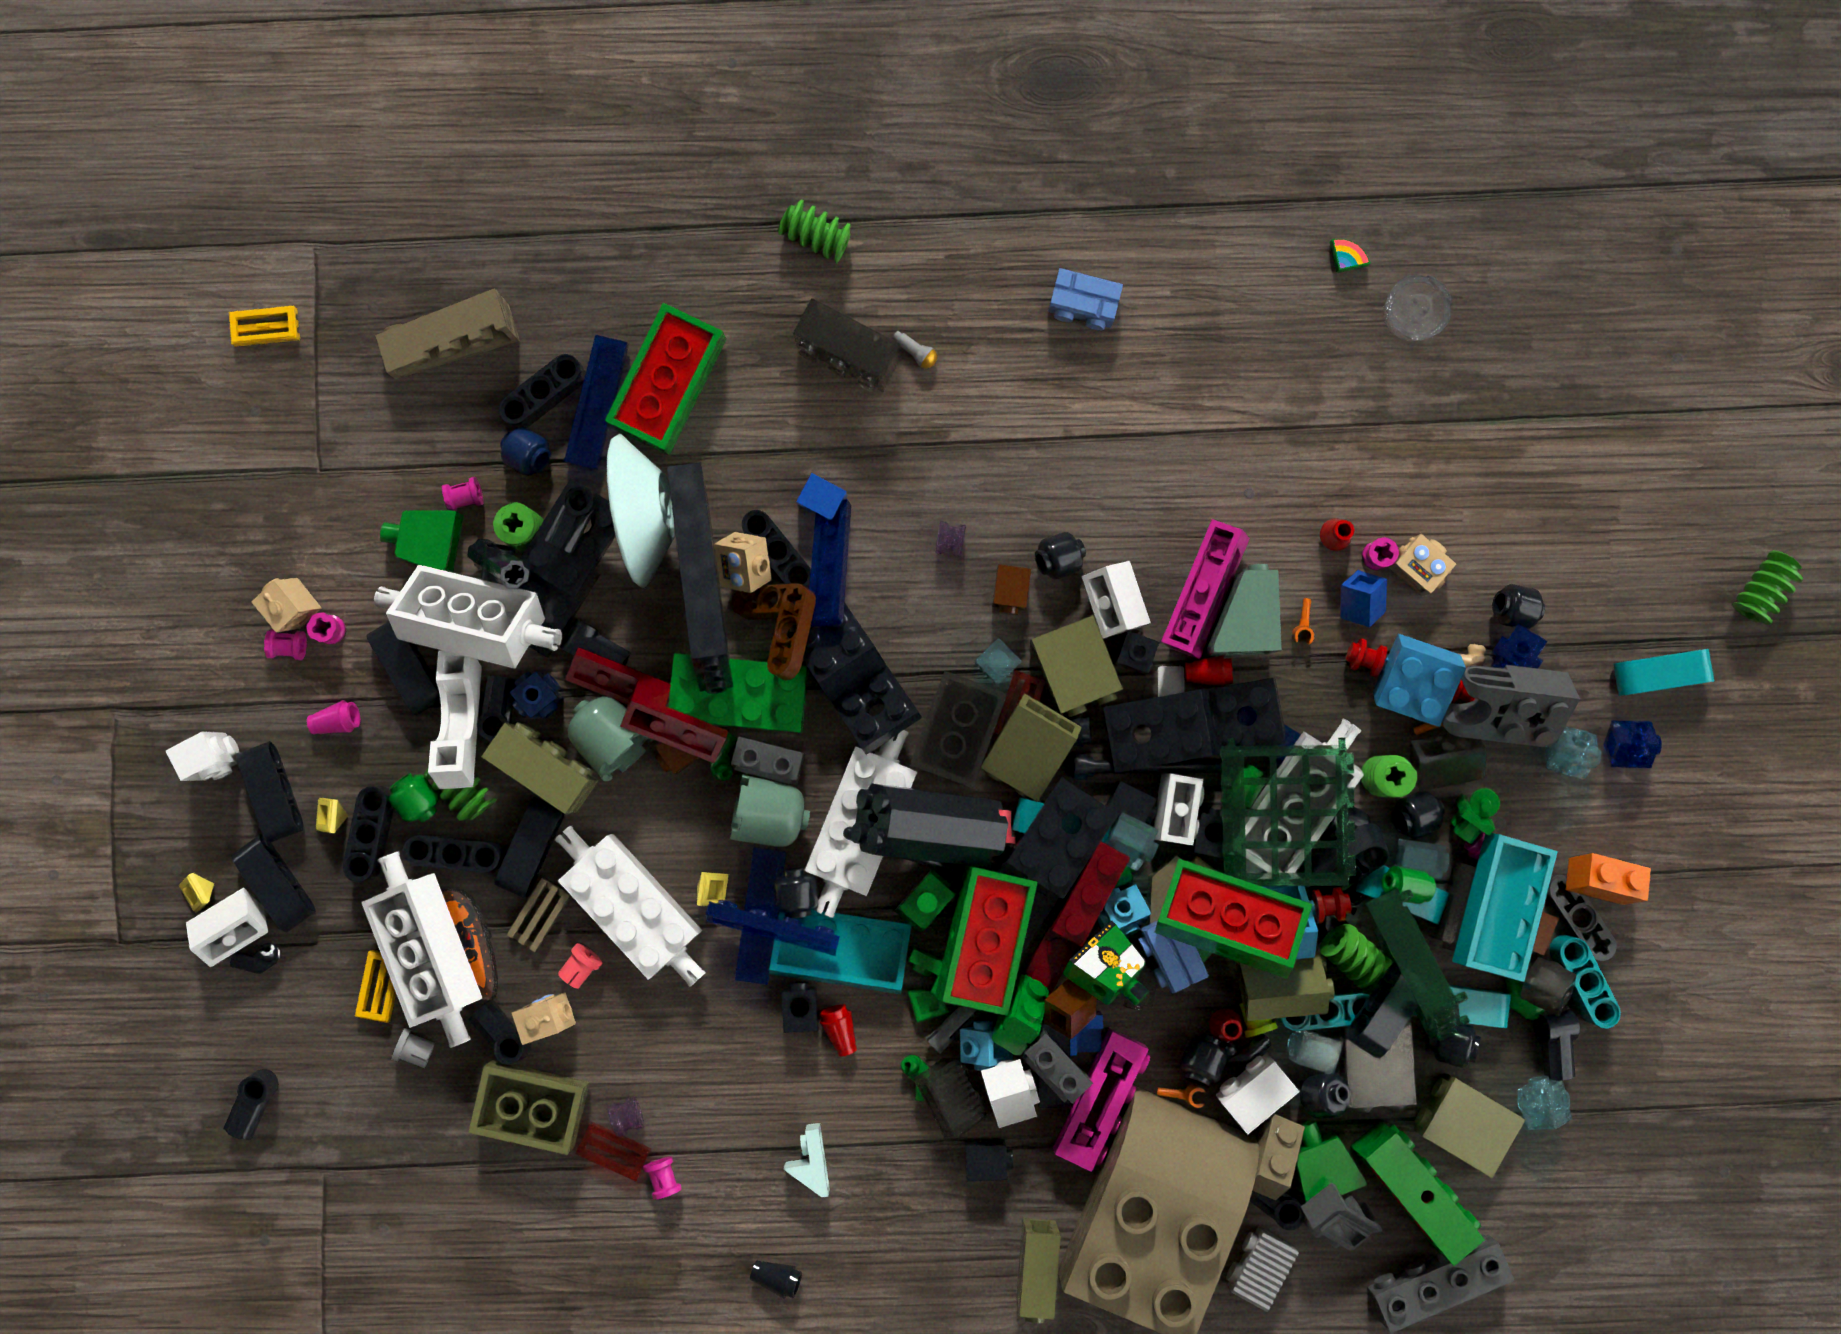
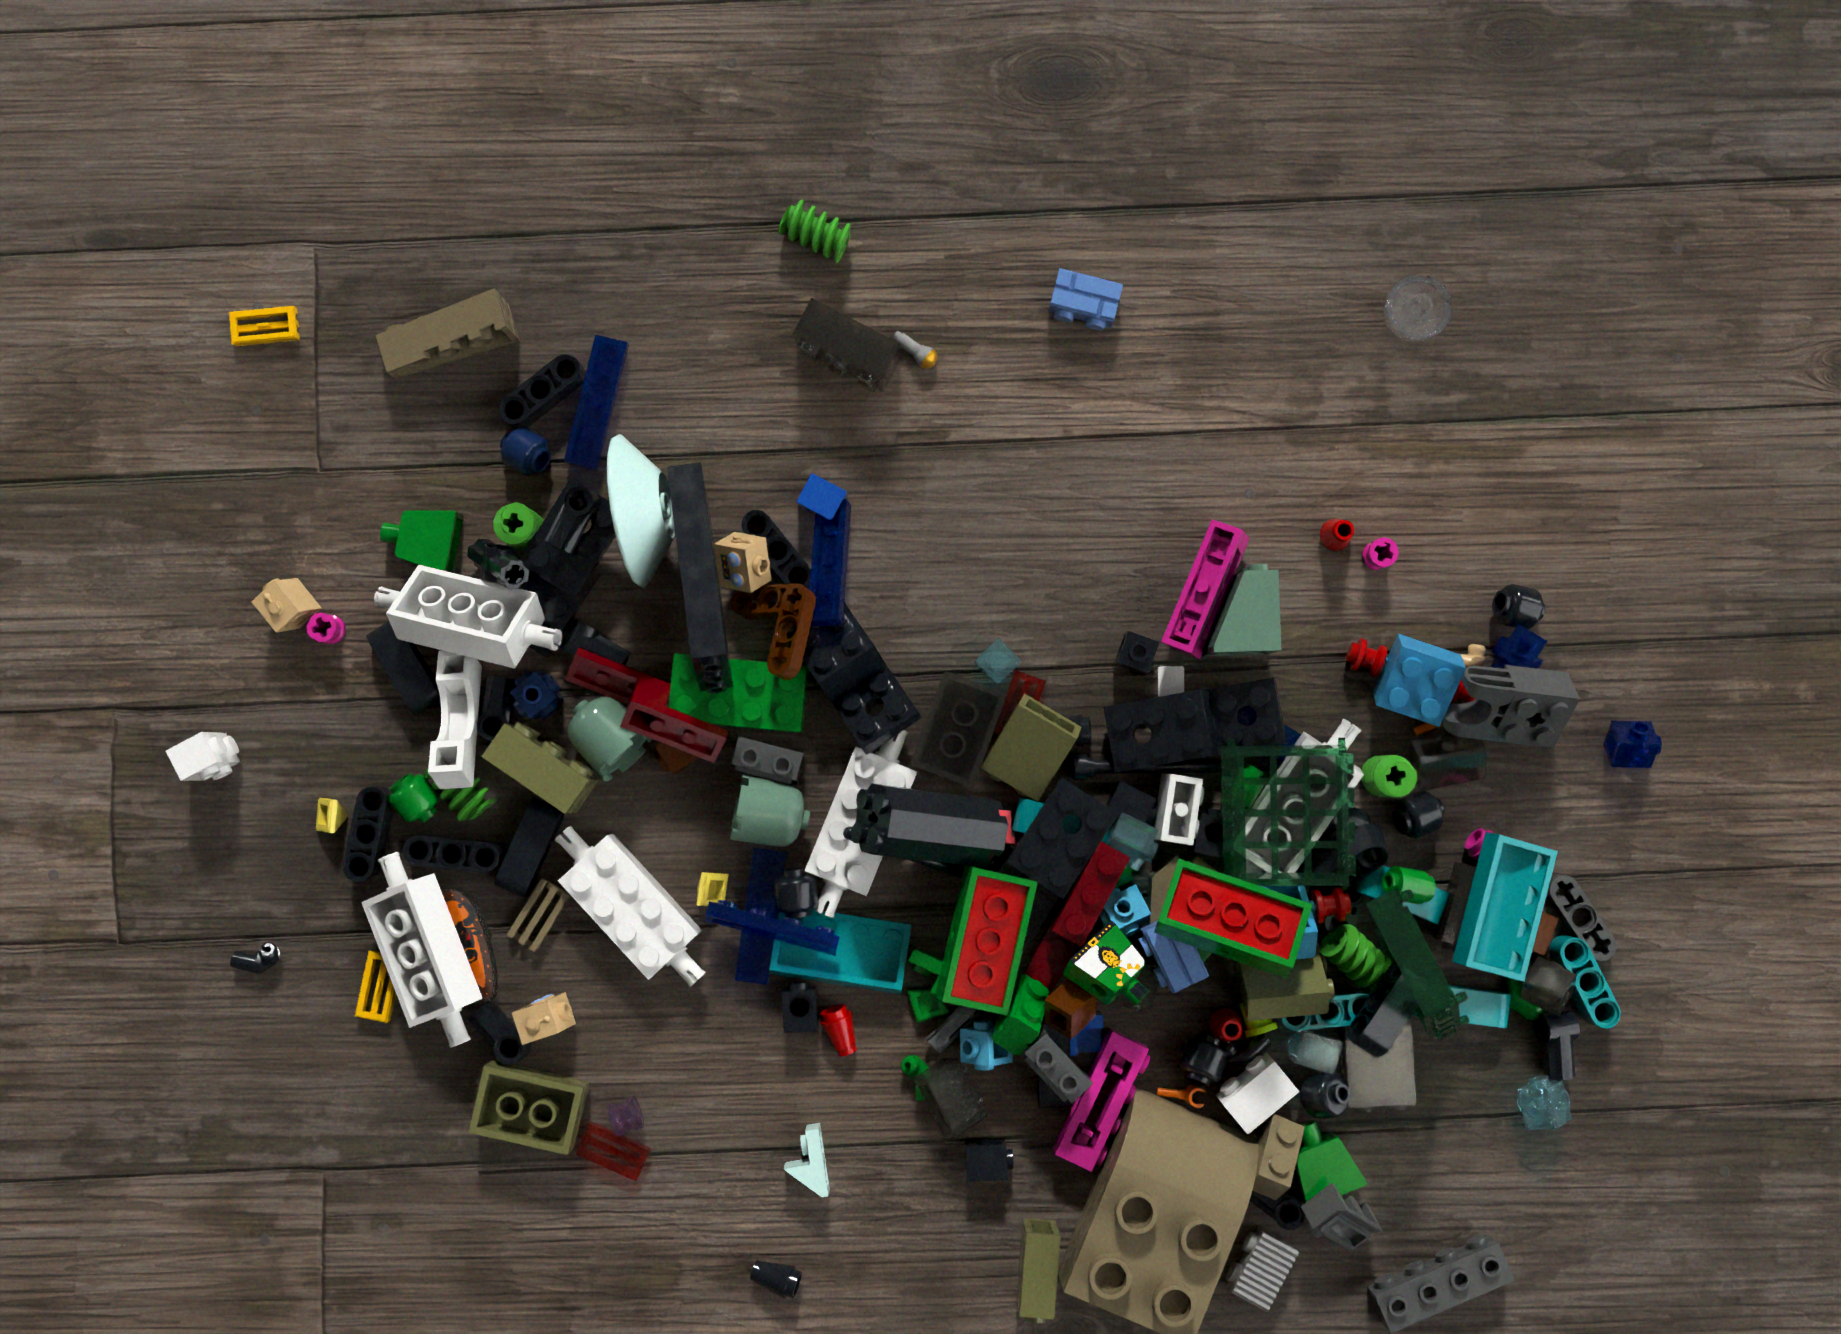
light yellow slope [179,873,214,913] -> none
white brick [186,888,268,968] -> none
black piece [223,1069,279,1140] -> none
black beam [231,834,316,932] -> none
black beam [236,741,304,843] -> none
dark pink bush [264,629,307,660] -> none
dark pink cone [307,700,361,735] -> none
light grey bush [391,1028,435,1068] -> none
dark pink bush [442,477,484,511] -> none
coral bush [558,943,602,989] -> none
red brick [605,303,726,456] -> none
dark pink bush [643,1156,682,1200] -> none
green arm [709,732,738,781] -> none
green torso [894,868,960,933] -> none
clear purple wheel [935,521,966,557] -> none
white brick [981,1059,1040,1128] -> none
reddish brown brick [992,564,1031,615] -> none
olive brick [1030,615,1123,718] -> none
black head [1035,532,1086,579] -> none
white brick [1082,561,1151,639] -> none
red cone [1185,655,1233,687] -> none
orange hand [1292,598,1314,645] -> none
tile [1329,239,1371,273] -> none
blue panel [1340,570,1387,628] -> none
green brick [1350,1121,1485,1266] -> none
tan head [1388,534,1456,597] -> none
clear light blue brick [1395,839,1449,879] -> none
olive brick [1414,1073,1526,1178] -> none
black head [1428,1020,1481,1068] -> none
green hips [1451,788,1500,844] -> none
clear light blue brick [1545,726,1601,780] -> none
orange brick [1566,853,1651,905] -> none
teal beam [1613,649,1715,696] -> none
bright green piece [1732,550,1803,625] -> none

